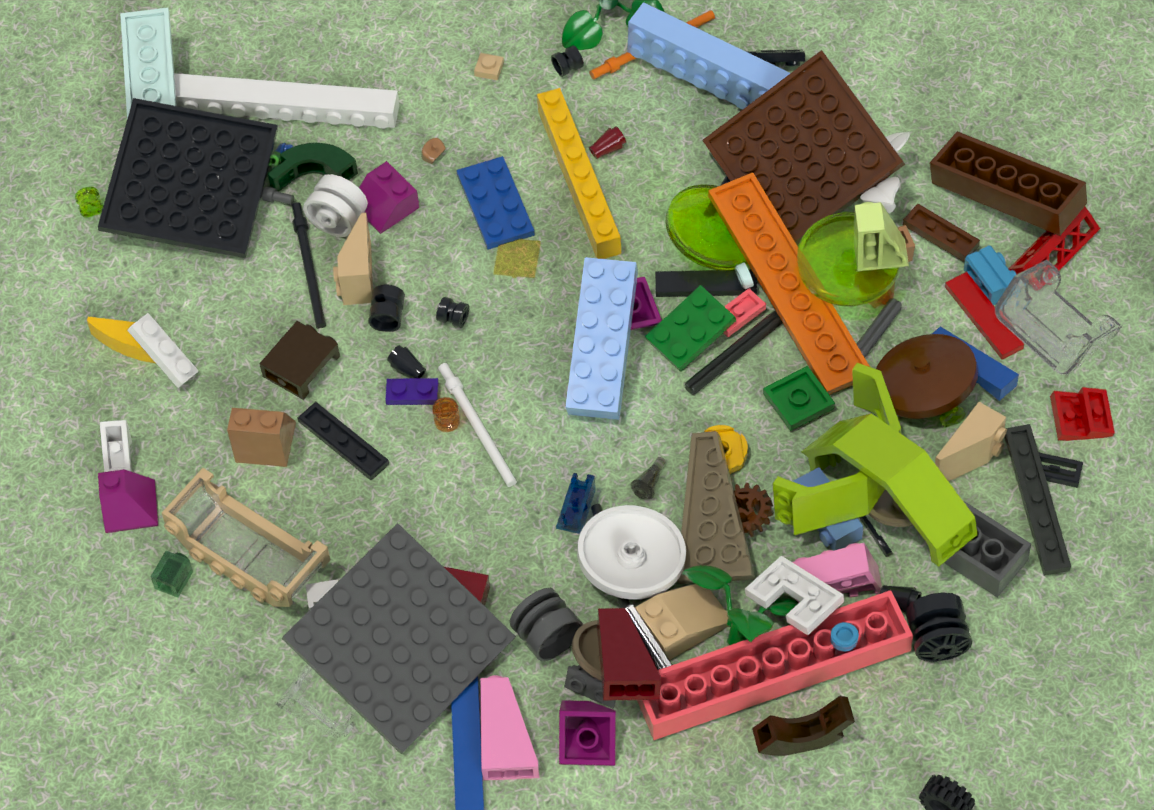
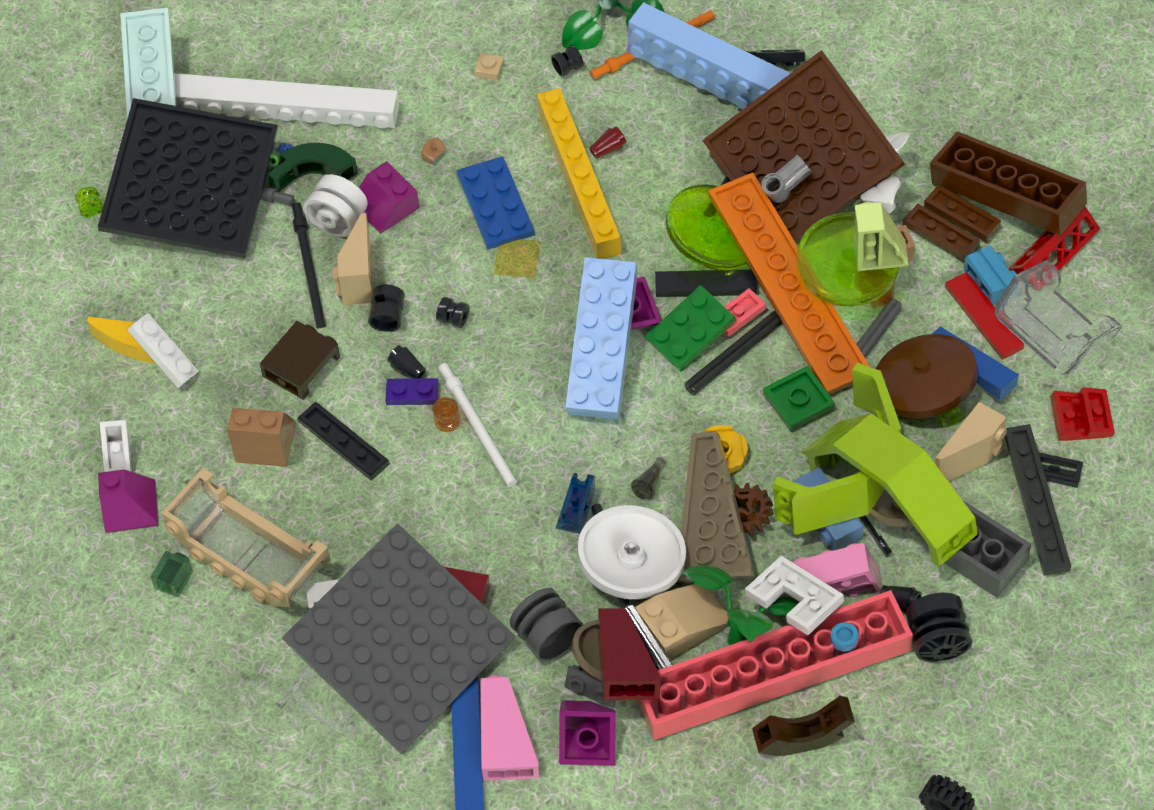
light aqua tile [735,263,754,289] -> none
none -> light grey piece [762,155,812,203]
none -> reddish brown plate [924,184,1001,242]

